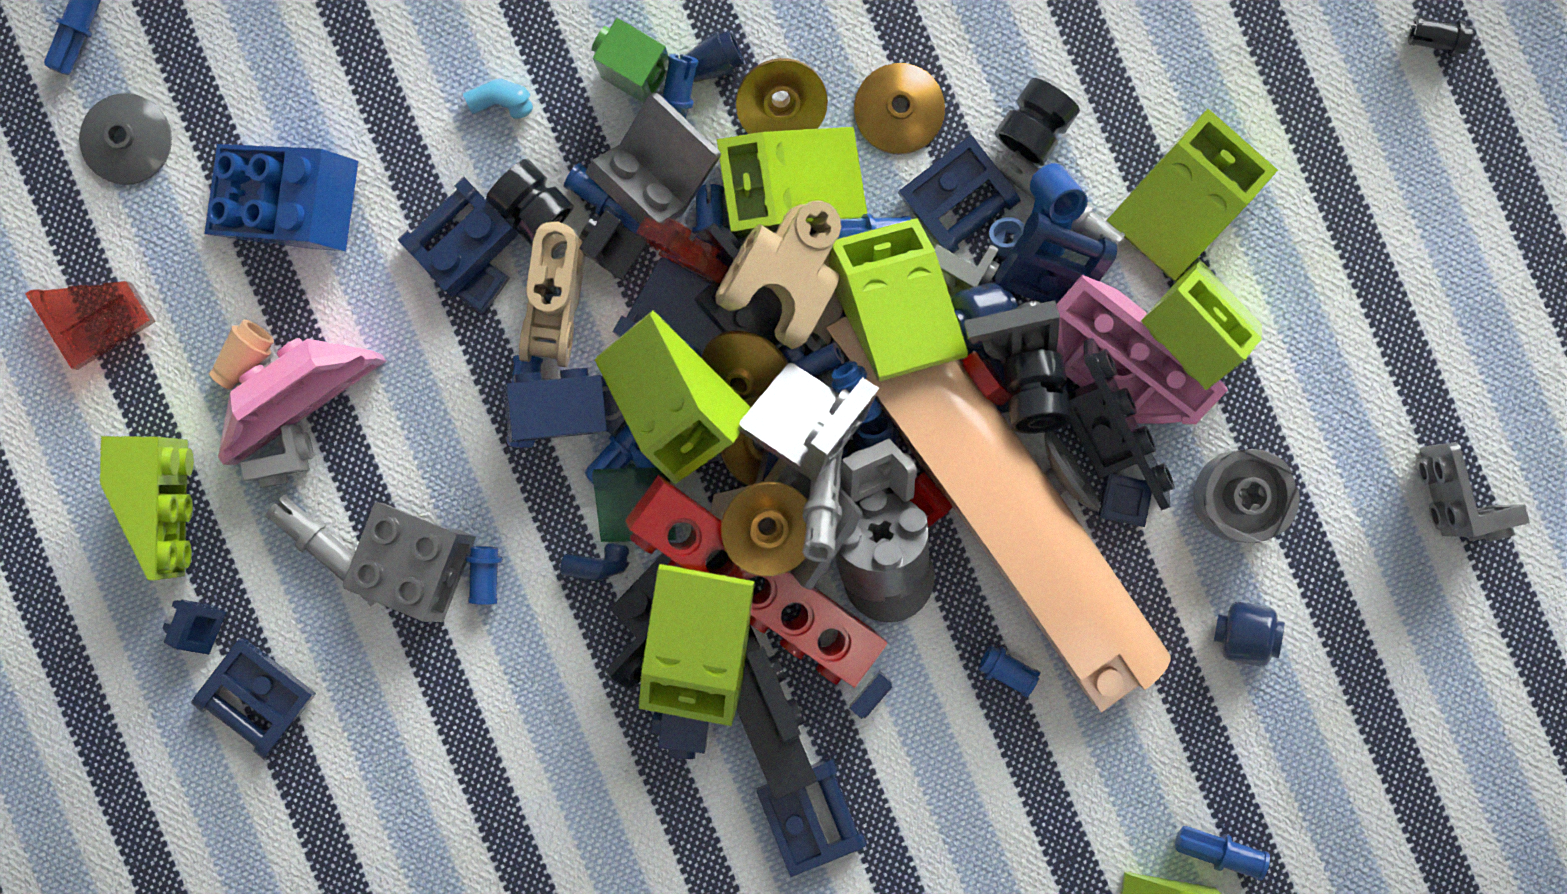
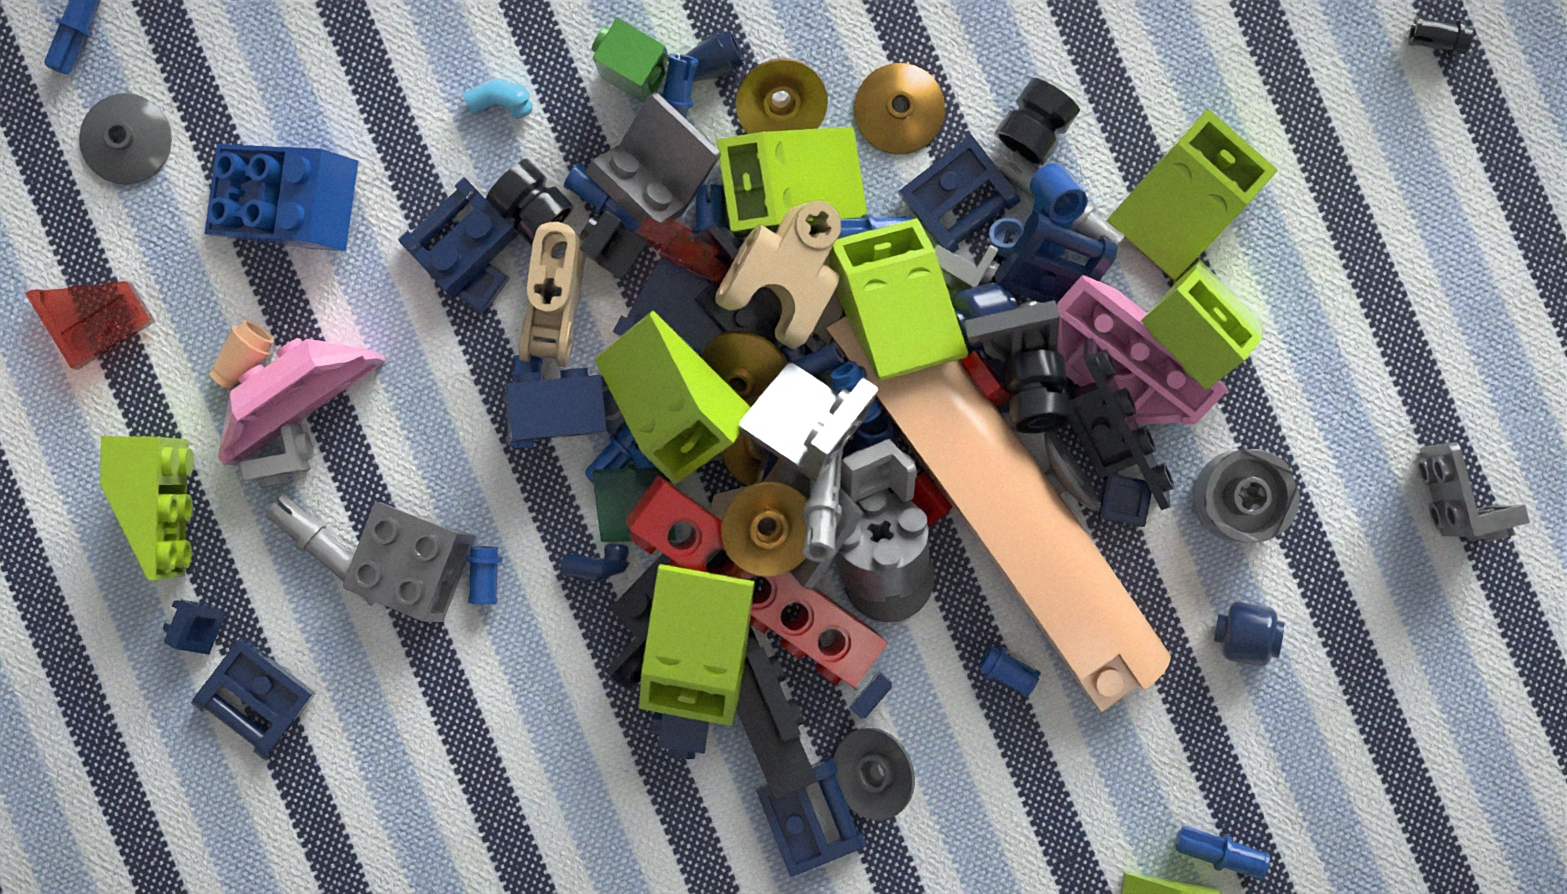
none -> dark grey dish [833,728,915,820]

